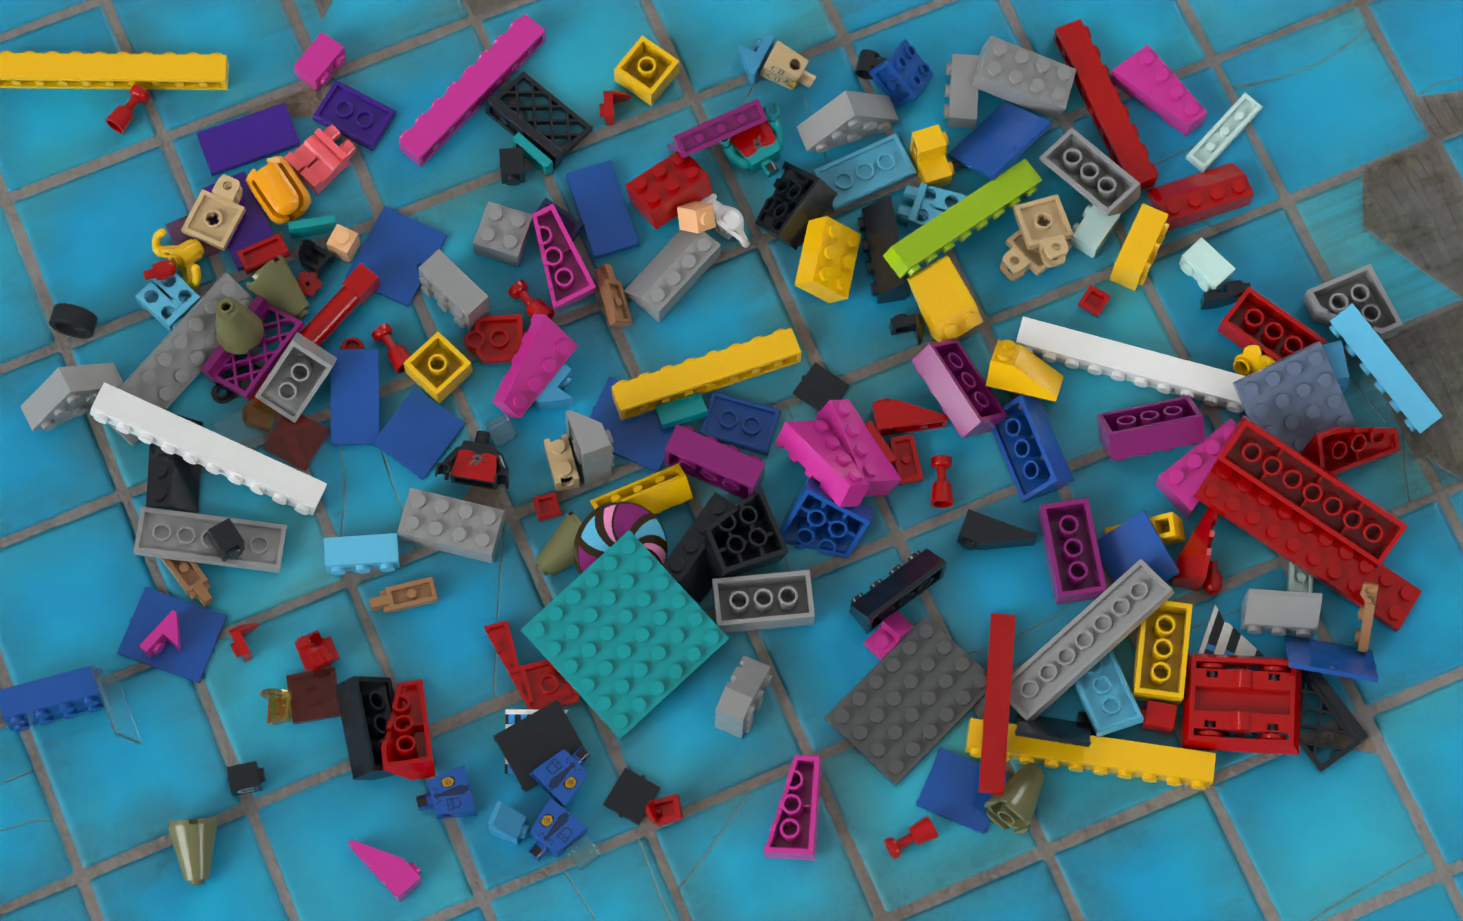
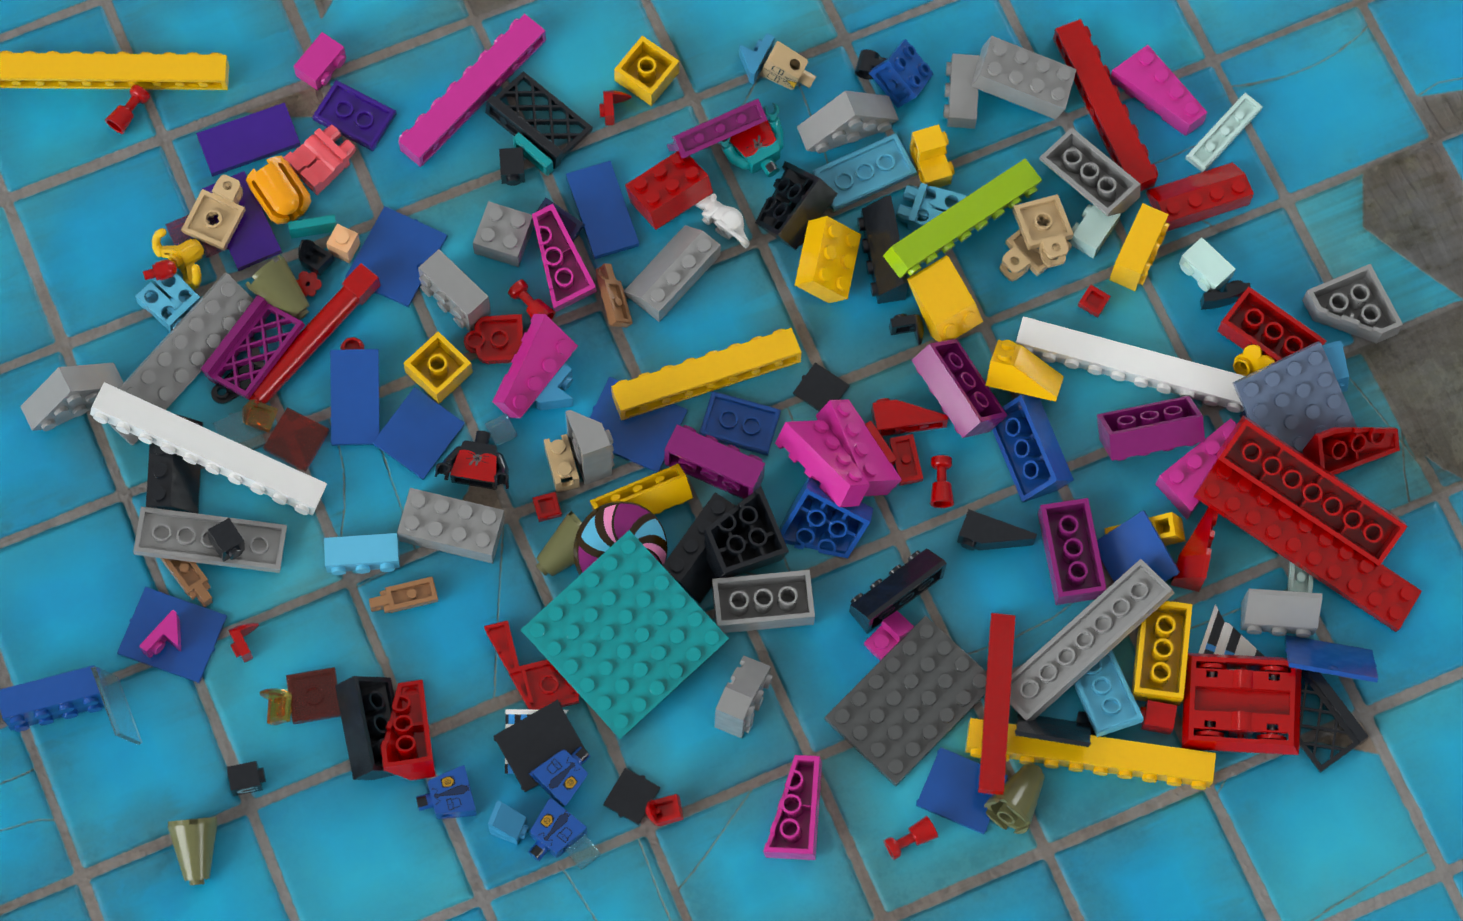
black tyre [49,303,98,339] -> none
olive cone [215,297,264,355] -> none
red tile [237,233,290,274] -> none
light grey slope [255,332,337,423] -> none
red hair [294,630,340,672] -> none
dark pink slope [348,840,422,902] -> none
red piece [371,323,412,374] -> none
teal tile [655,393,708,429] -> none
light nougat brick [677,201,716,233] -> none
blue piece [947,101,1052,180] -> none
red cylinder [1203,561,1223,595] -> none
medium azure brick [1329,303,1443,433] -> none
medium nougat hinge [1354,582,1379,652] -> none

